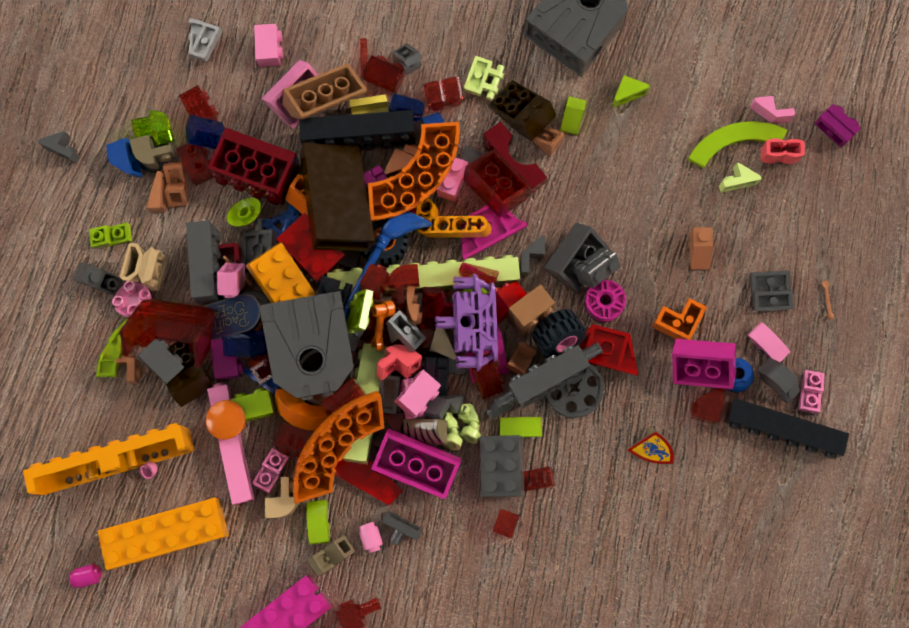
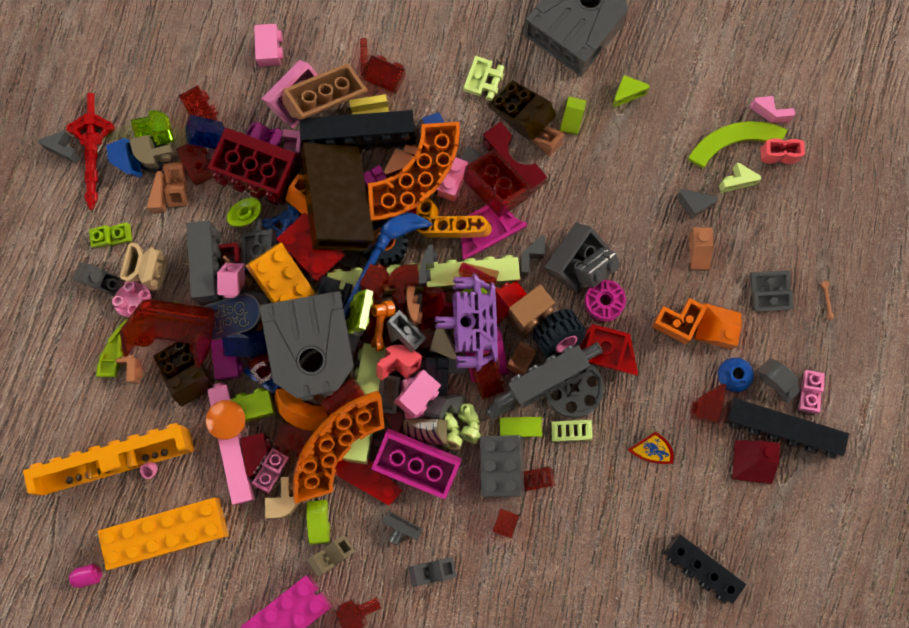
dark grey brick [137,339,184,384] -> none
light grey wing [189,18,222,62] -> none
bright pink brick [358,522,383,553] -> none
clear blue leg [389,93,424,121] -> none
dark grey slope [392,43,422,75] -> none
clear red brick [423,77,464,111] -> none
dark pink brick [672,339,736,389] -> none
bright pink slope [748,322,790,362] -> none
magenta brick [814,103,861,148] -> none
none -> red bar [66,93,115,210]
none -> dark red slope [240,433,272,478]
none -> magenta brick [246,122,283,146]
none -> bright pink panel [283,129,303,158]
none -> dark grey slope [408,557,457,587]
none -> dark grey slope [419,245,438,287]
none -> yellowish green slope [551,420,592,441]
none -> black brick [663,534,747,604]
none -> dark grey slope [677,189,718,219]
none -> orange slope [694,303,742,350]
none -> dark red slope [732,440,780,484]

